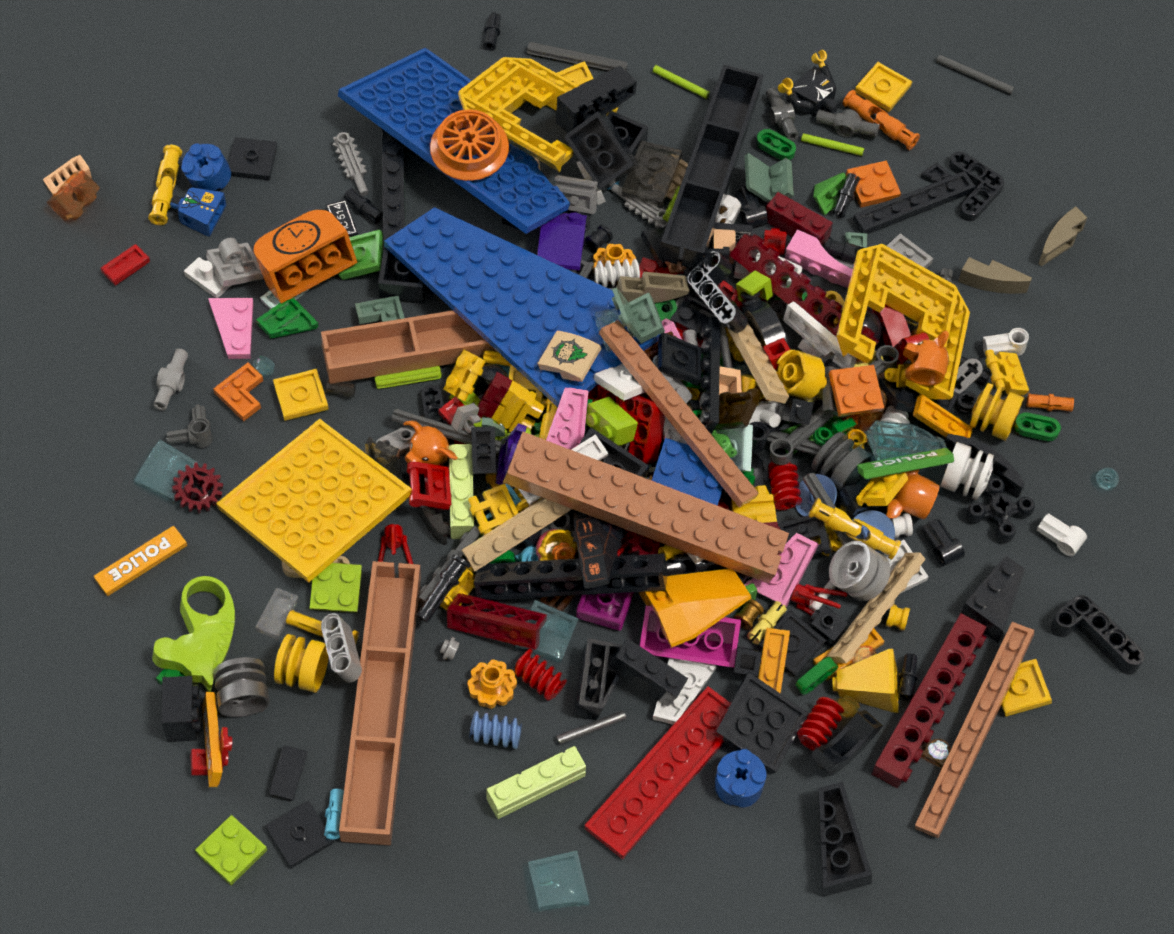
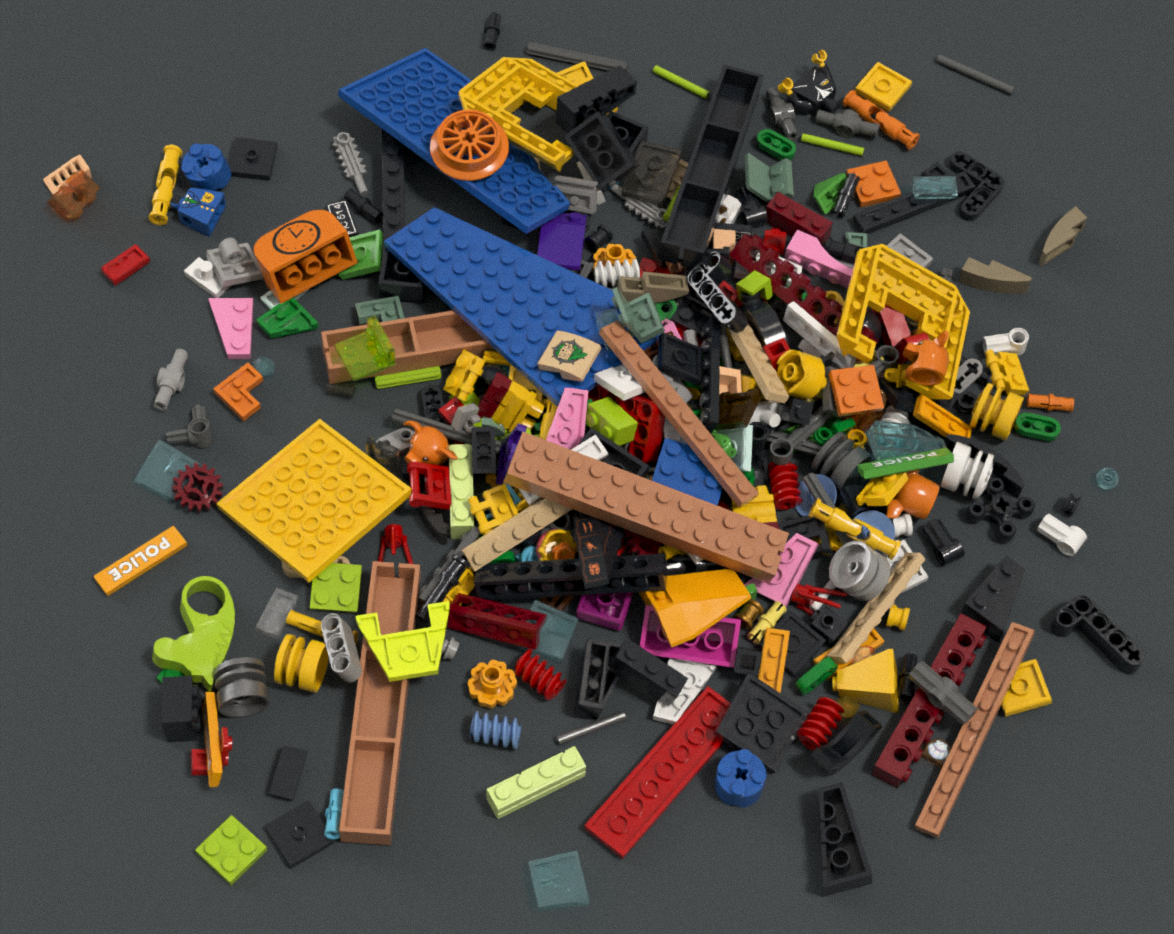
yellow plate [273,369,329,421] -> none
none -> clear neon green bracket [335,316,395,381]
none -> neon yellow wing [356,601,450,682]
none -> dark grey piece [908,661,978,725]
none -> clear light blue plate [912,176,958,199]
none -> black bush [1061,493,1081,516]

